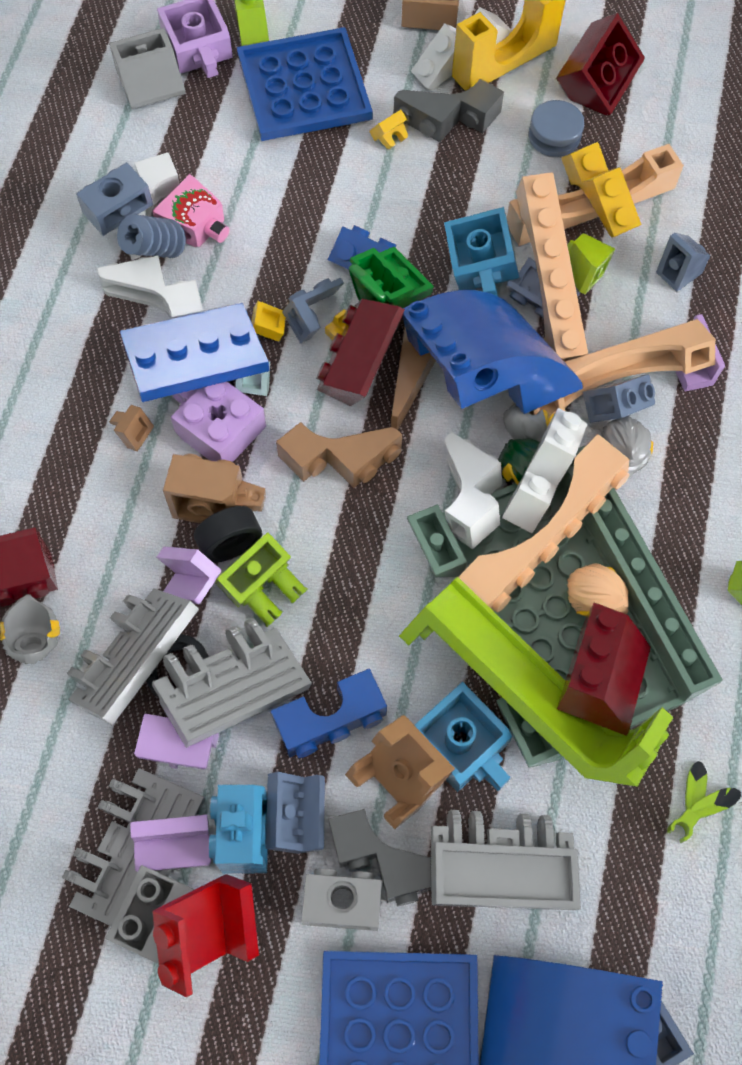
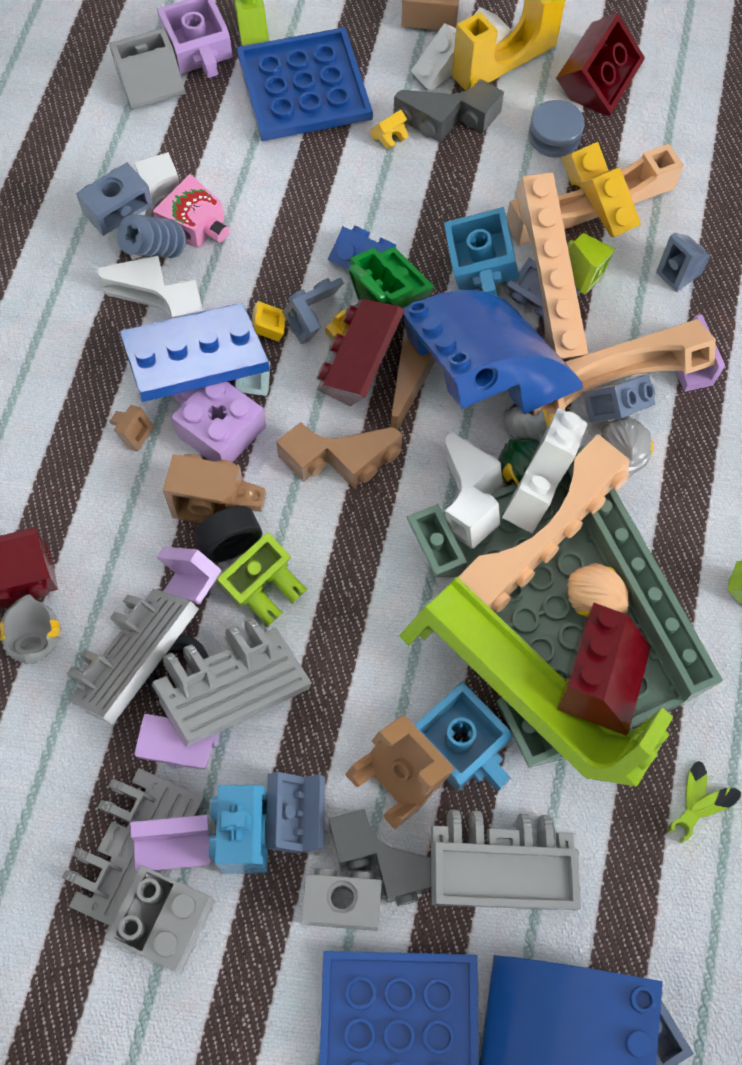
red panel [152,874,259,998] -> none
blue arch [271,668,387,758] -> none

